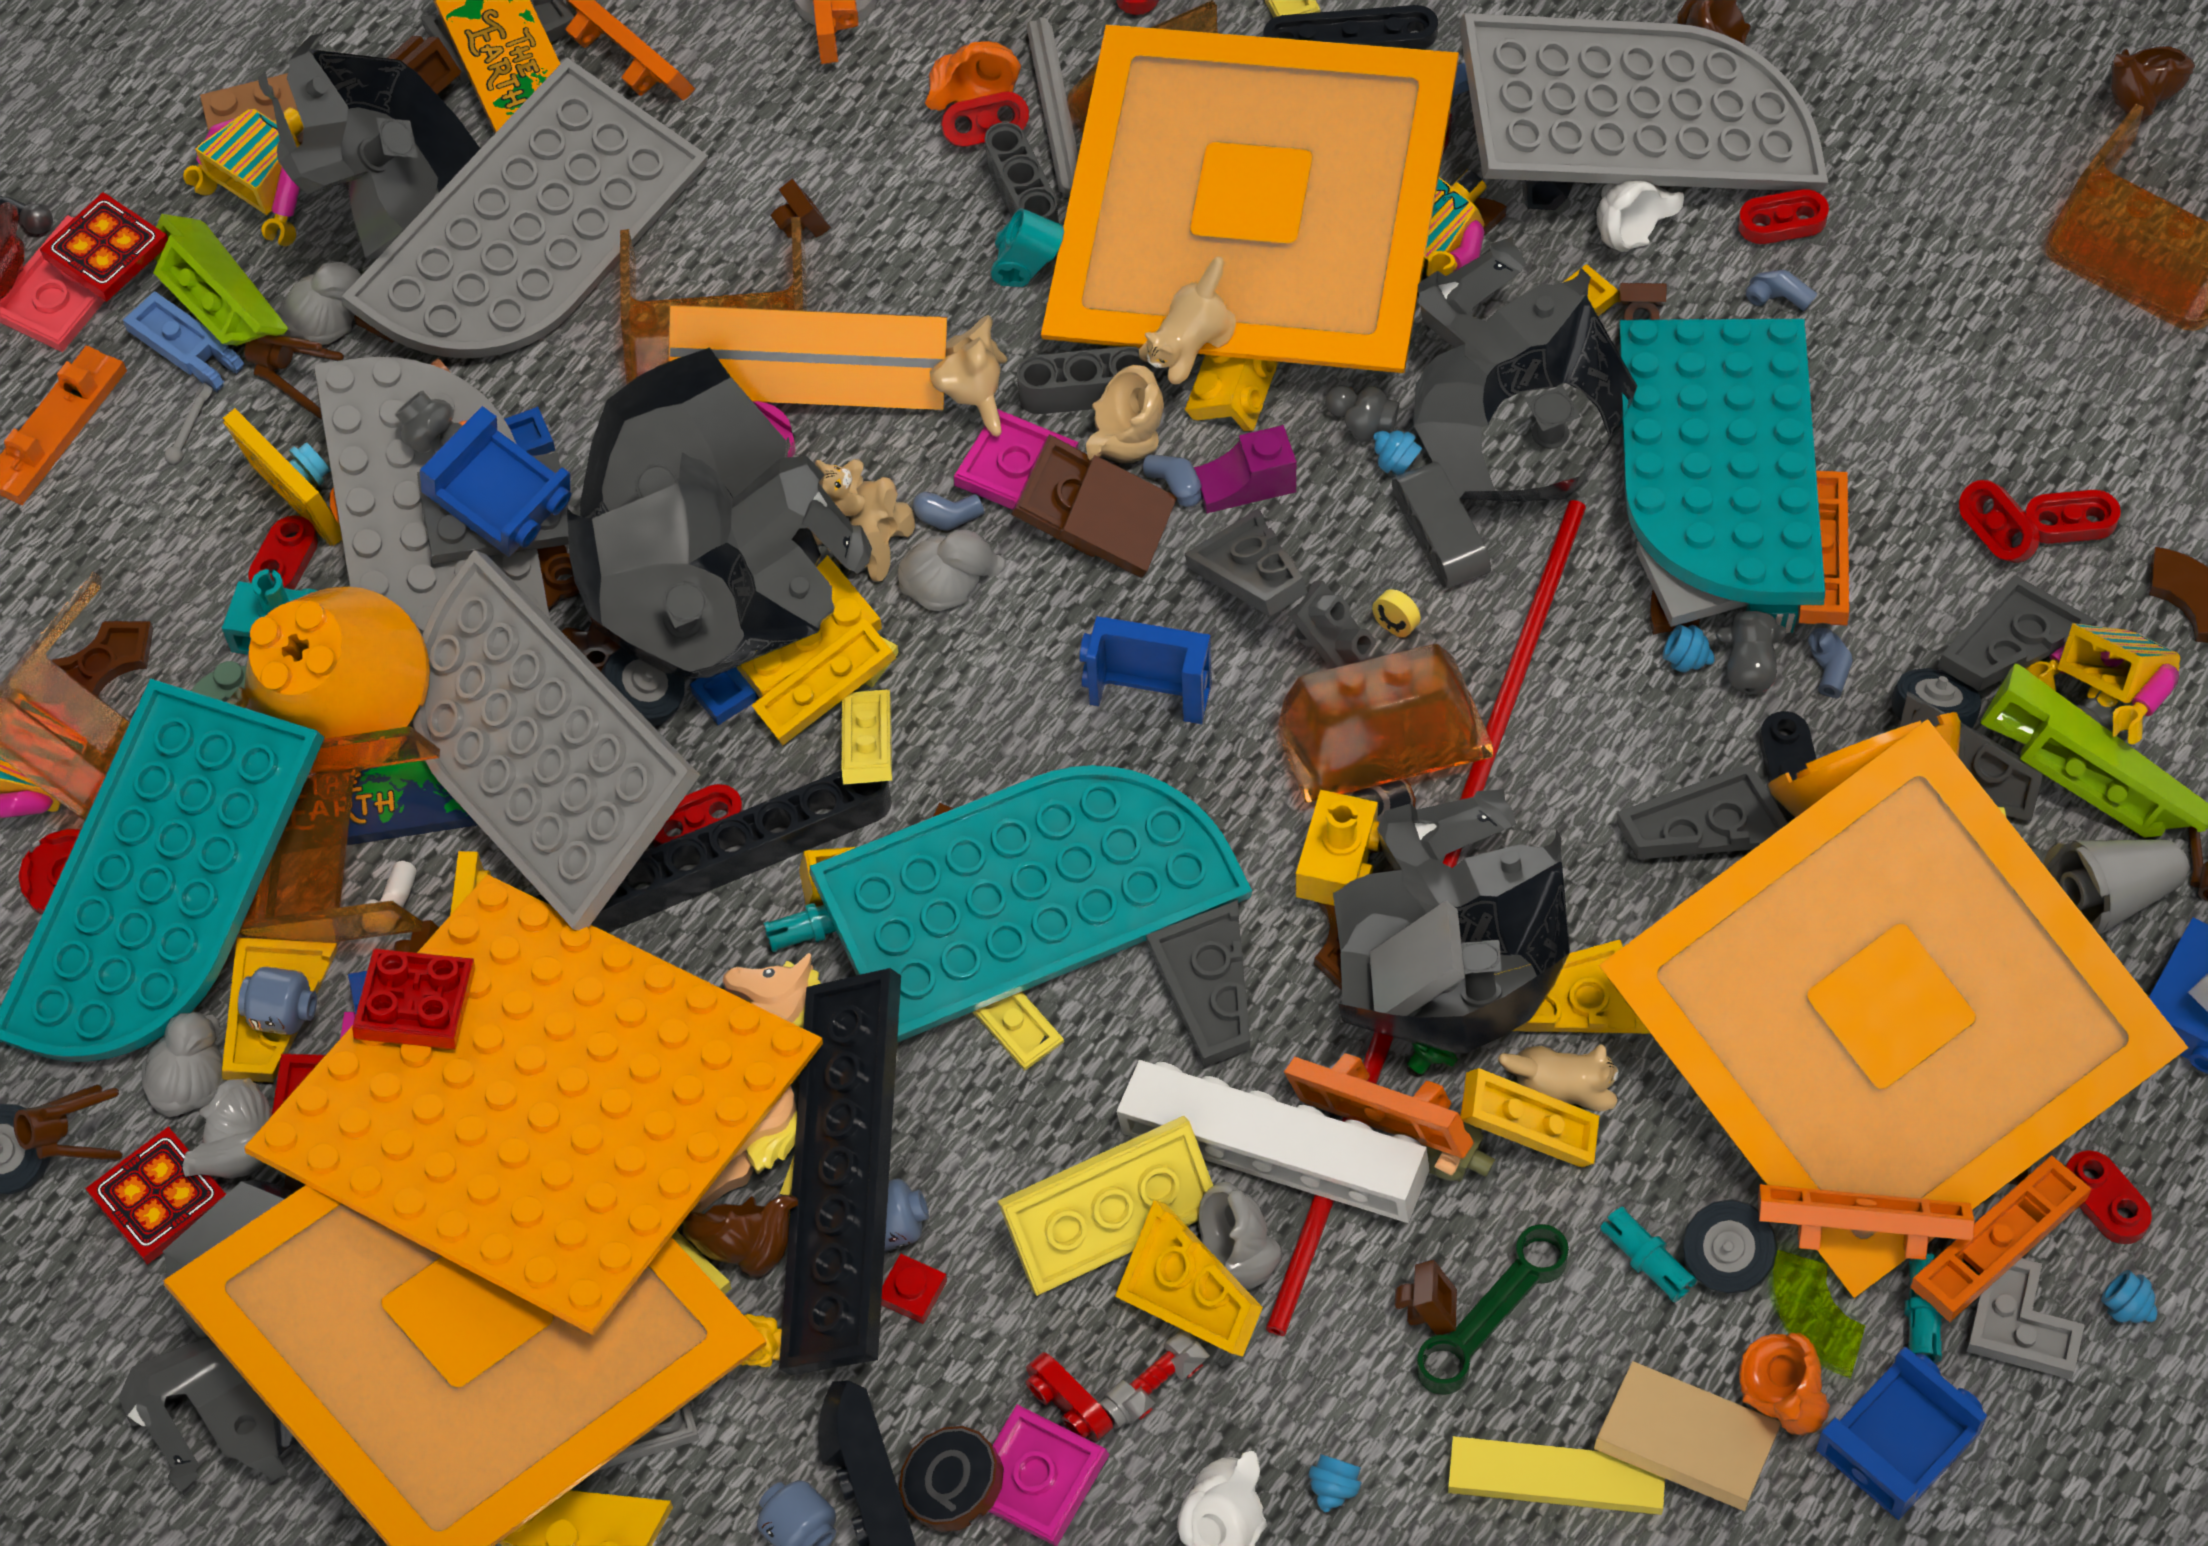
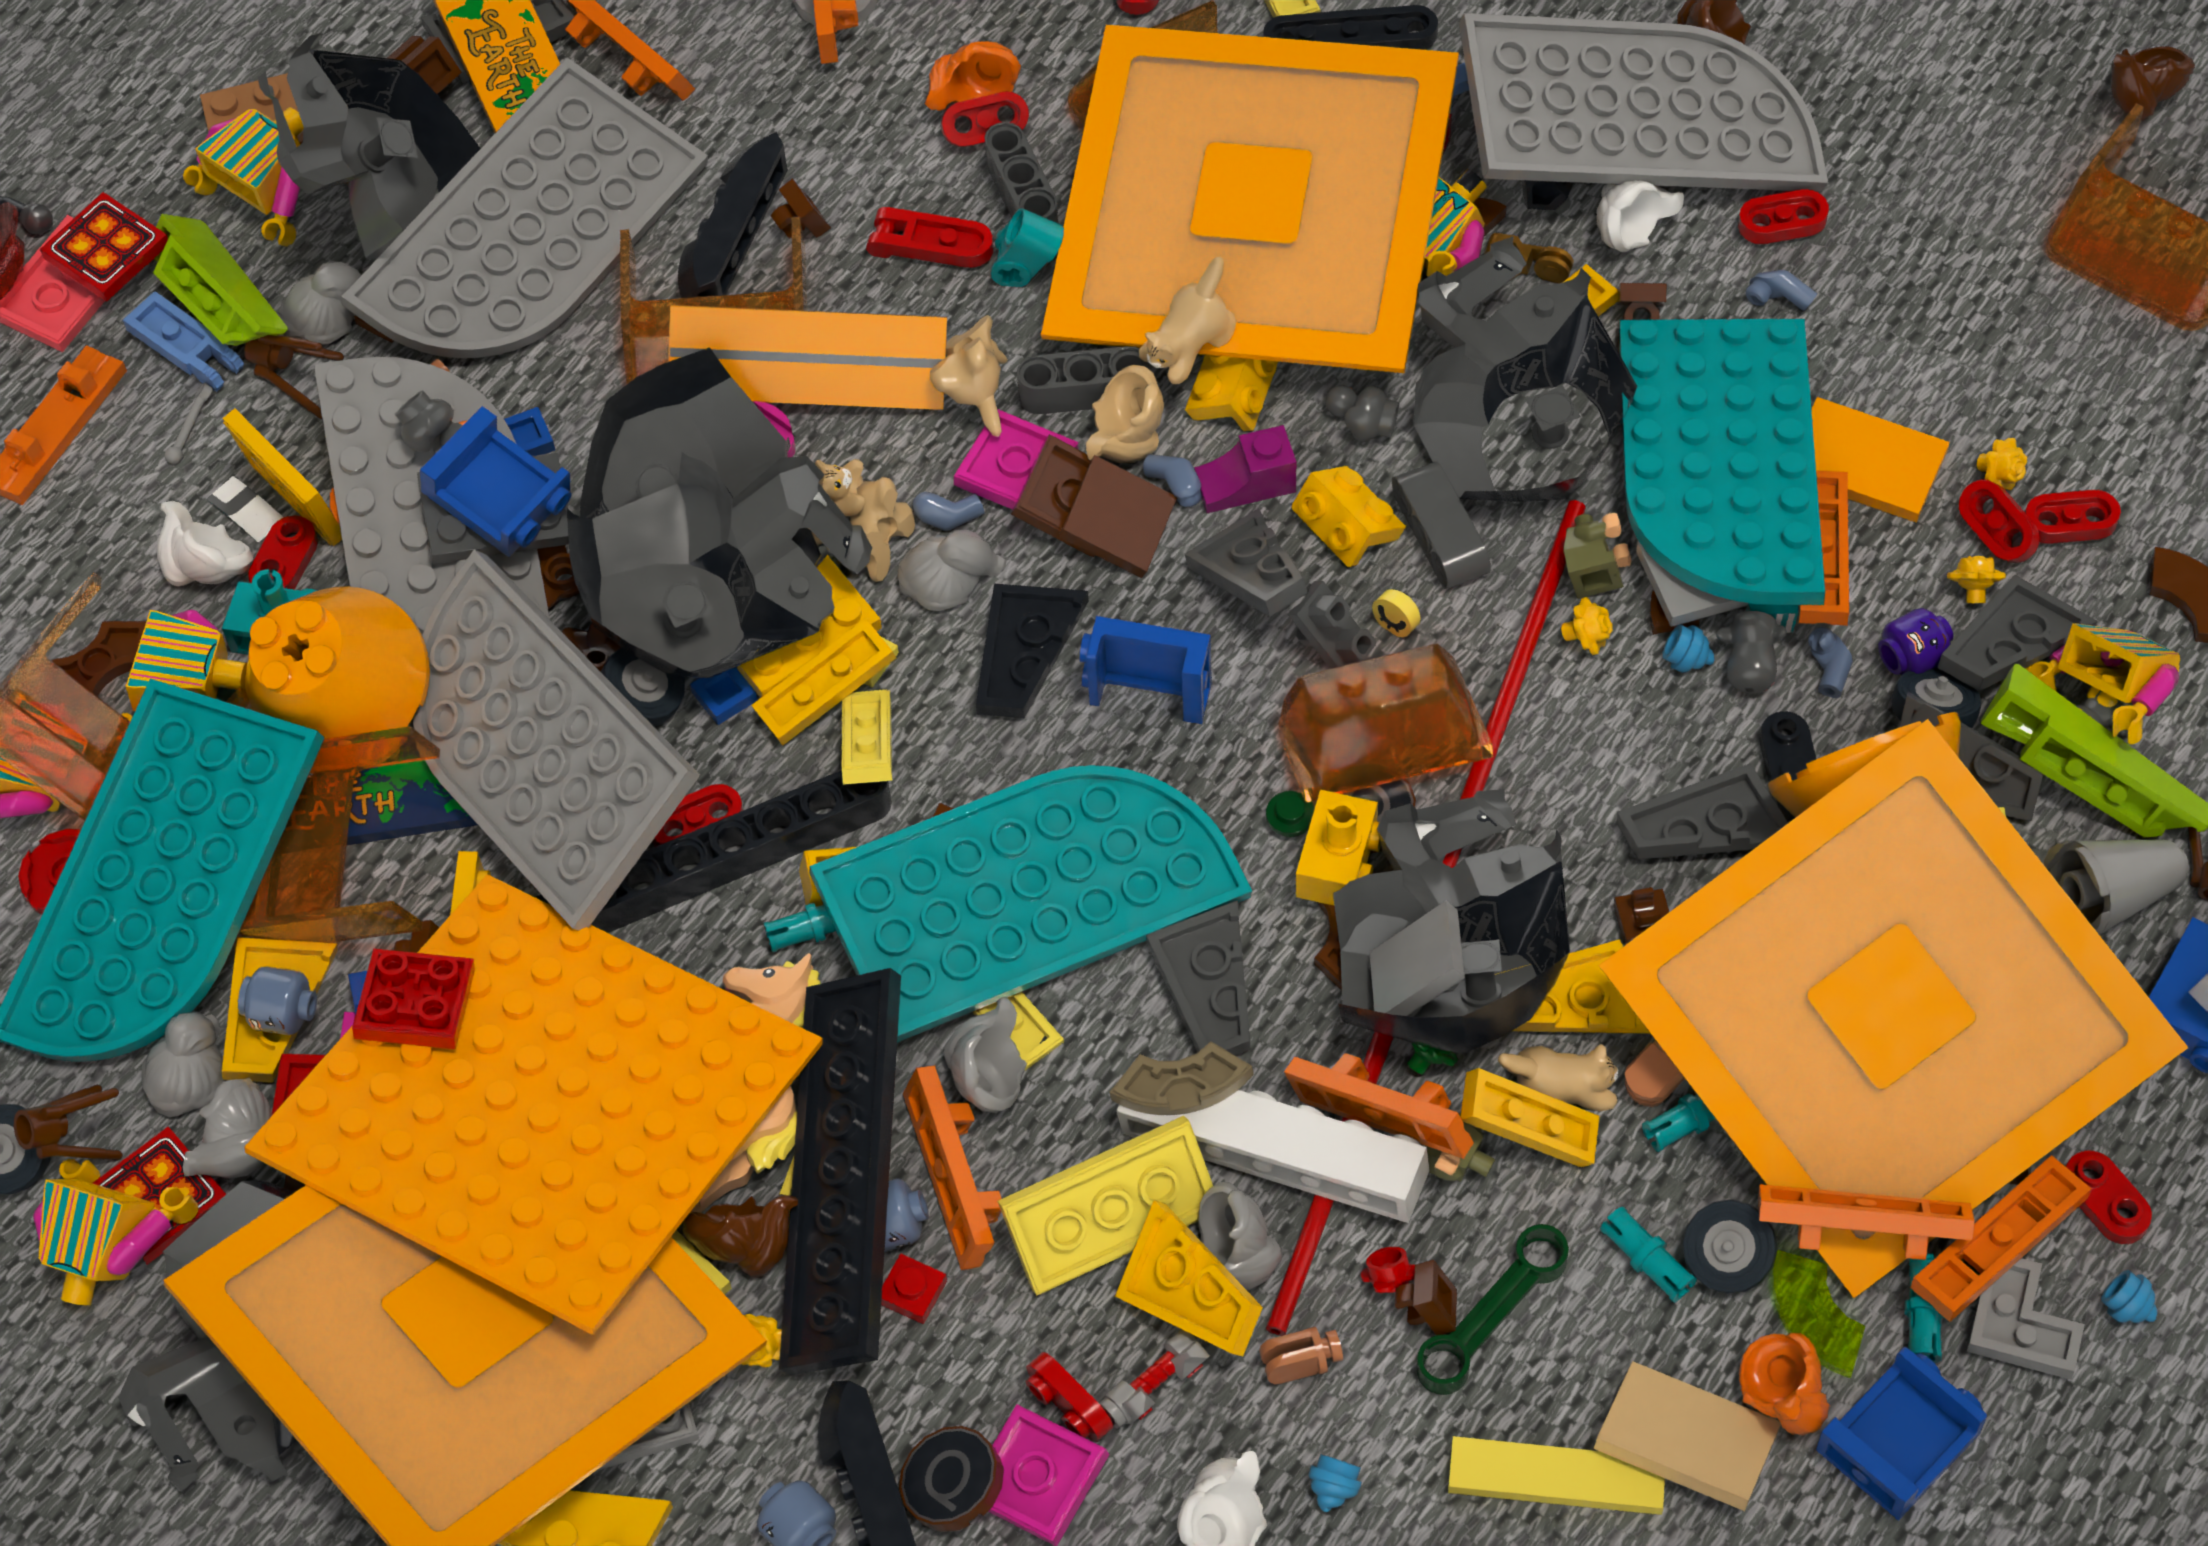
medium azure plate [289,442,331,486] -> none
white arm [363,861,416,930] -> none
light grey axle [1027,17,1078,198] -> none
dark azure plate [1373,430,1422,475] -> none
none -> torso [33,1159,198,1305]
none -> torso [116,609,247,742]
none -> white hair [157,501,253,586]
none -> white sticker [206,476,284,542]
none -> black brick [678,132,788,307]
none -> red plate [866,207,994,268]
none -> orange hinge [903,1065,1002,1270]
none -> light grey hair [944,997,1027,1113]
none -> black wing [976,583,1089,718]
none -> dark tan tile [1109,1041,1254,1115]
none -> nougat arm [1259,1327,1343,1384]
none -> dark green plate [1266,791,1315,837]
none -> yellow bracket [1292,466,1406,567]
none -> red plate [1360,1247,1416,1293]
none -> pearl gold piece [1484,233,1574,284]
none -> yellow plant [1561,597,1613,655]
none -> olive piece [1564,513,1632,599]
none -> reddish brown tile [1613,887,1669,946]
none -> nougat arm [1625,1040,1685,1107]
none -> teal pin [1642,1093,1715,1152]
none -> light orange tile [1811,397,1950,523]
none -> dark purple head [1878,608,1954,675]
none -> yellow plant [1947,556,2006,603]
none -> yellow plant [1977,438,2027,490]

